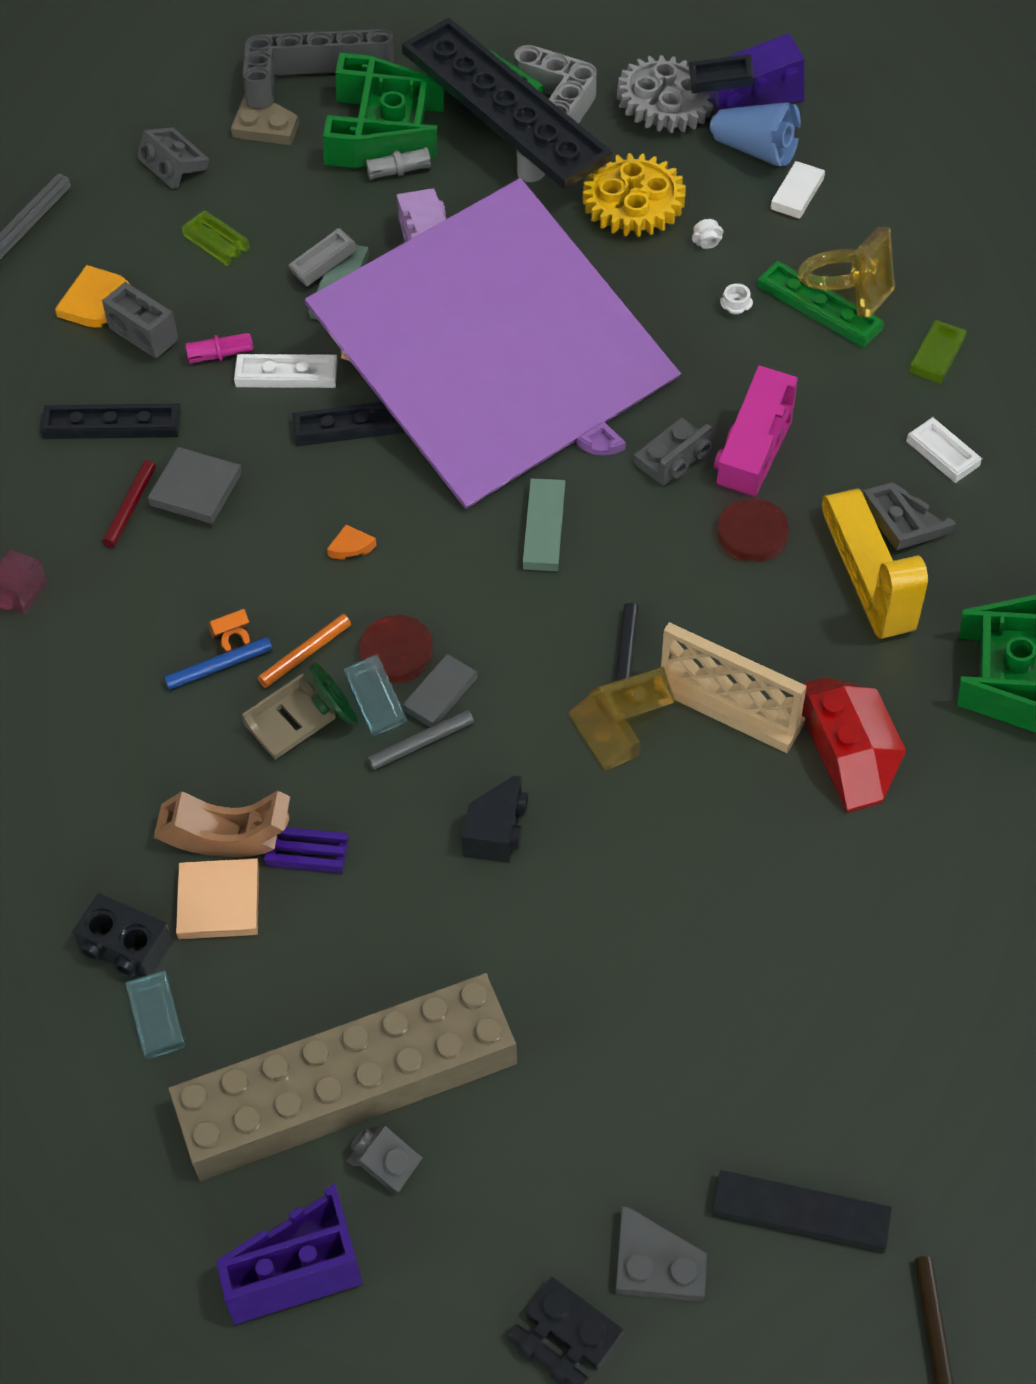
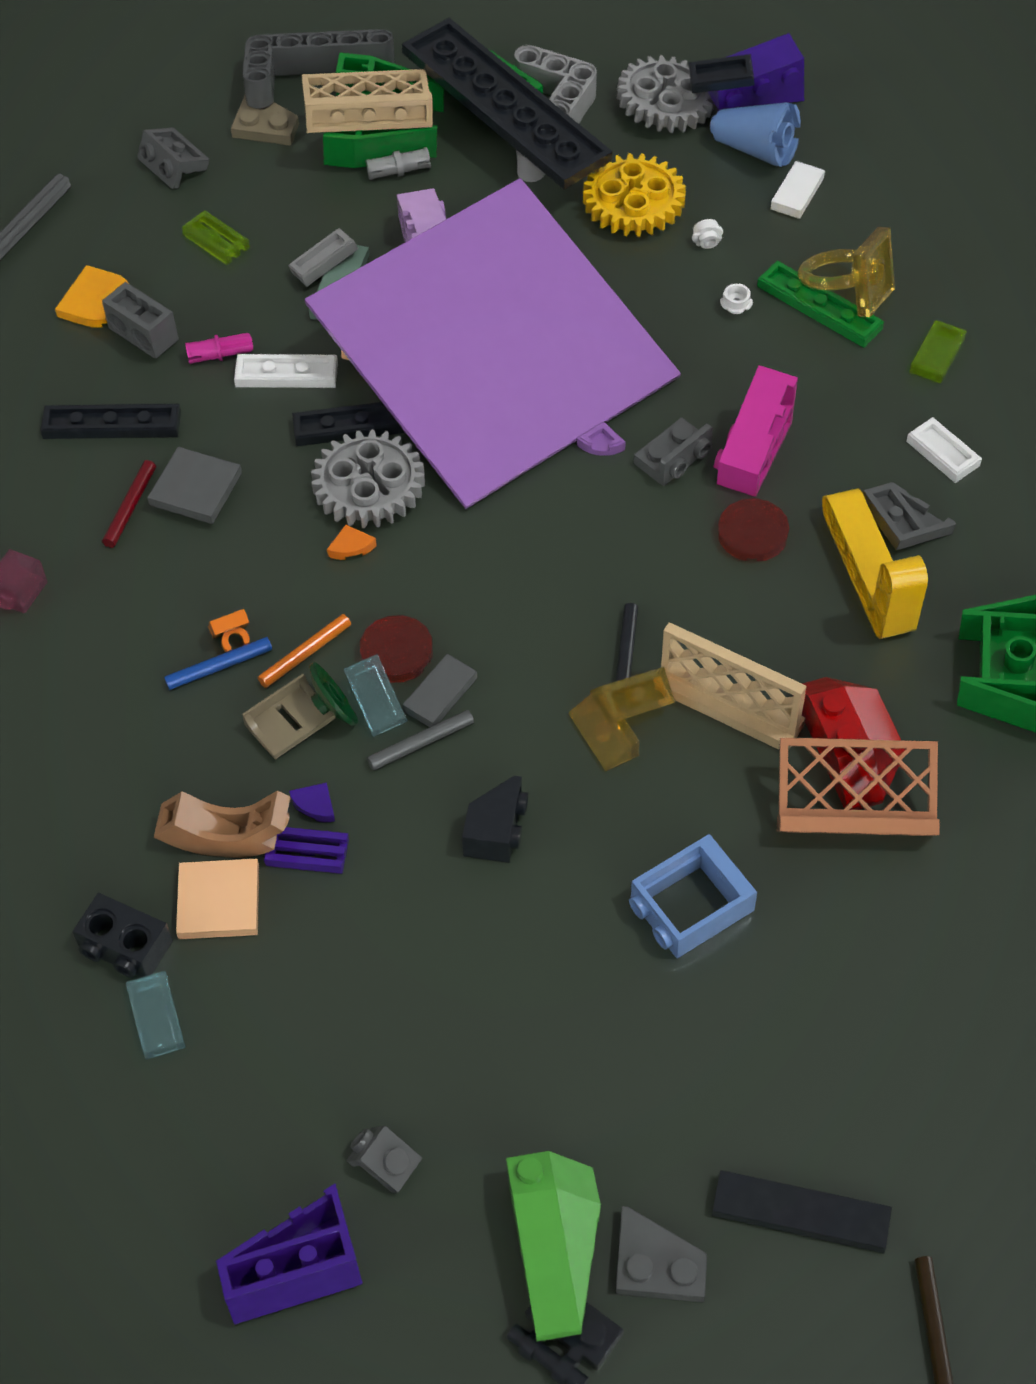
dark tan brick [169,973,517,1182] -> none
sand green tile [523,478,565,572] -> none
none -> dark purple tile [289,783,335,822]
none -> tan fence [302,69,433,133]
none -> light grey gear [311,429,425,528]
none -> bright green wedge [506,1151,601,1342]
none -> medium blue window [629,834,757,959]
none -> nougat fence [777,738,939,836]

